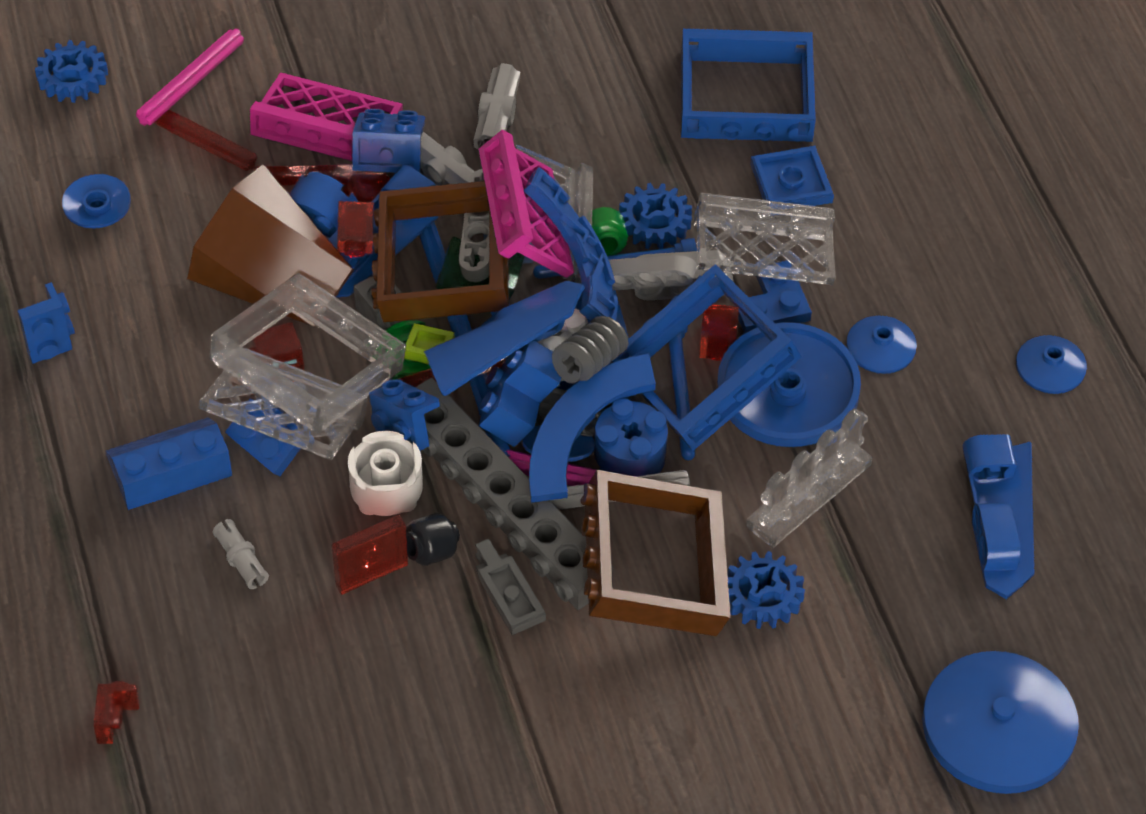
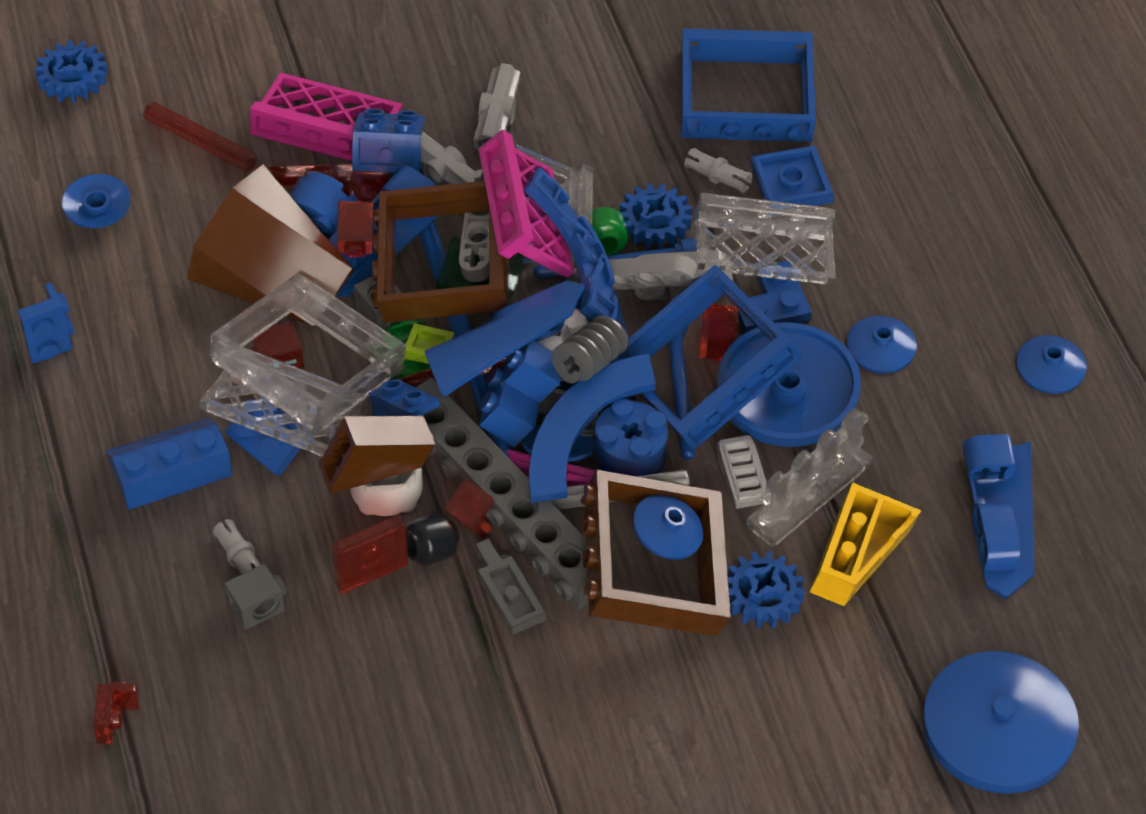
dark pink axle [136,29,244,126] -> none
none -> dark grey brick [224,564,287,630]
none -> reddish brown slope [319,416,435,493]
none -> clear red bracket [444,480,494,539]
none -> blue dish [632,495,703,560]
none -> light grey pin [684,148,753,193]
none -> light grey slope [717,435,771,509]
none -> yellow wedge [810,482,921,606]

